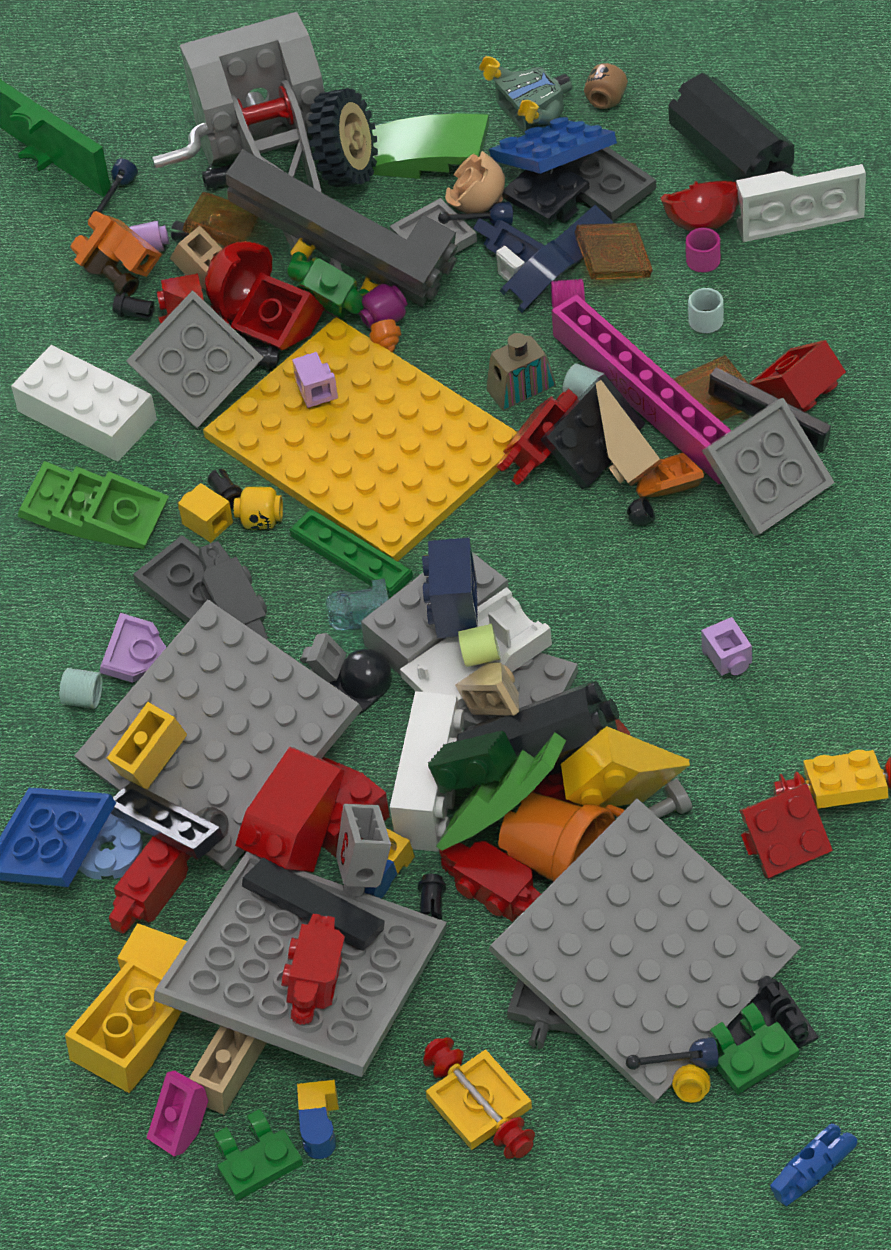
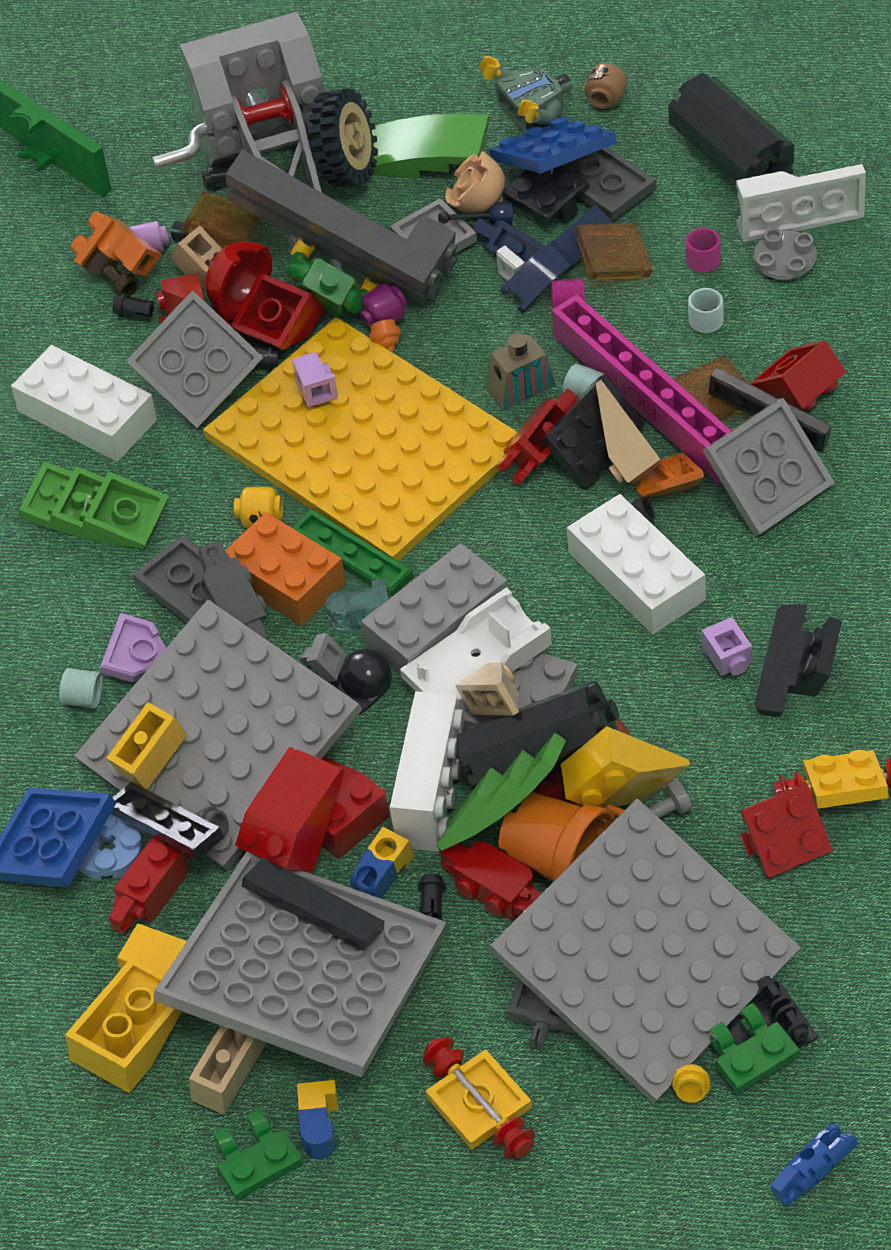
dark blue hinge [90,158,138,217] -> none
dark pink slope [147,1070,208,1156] -> none
yellow brick [178,483,233,543] -> none
black pin [207,469,242,509] -> none
red hinge [281,914,345,1025] -> none
light grey torso [336,804,391,896] -> none
dark blue brick [422,537,478,638] -> none
dark green brick [428,731,517,794] -> none
yellowish green brick [458,624,501,667] -> none
hinge [626,1037,718,1070] -> none
red cylinder [660,181,739,232] -> none
none -> orange brick [225,512,345,626]
none -> white brick [567,494,706,635]
none -> light grey dish [753,228,817,280]
none -> black plate [755,604,842,717]

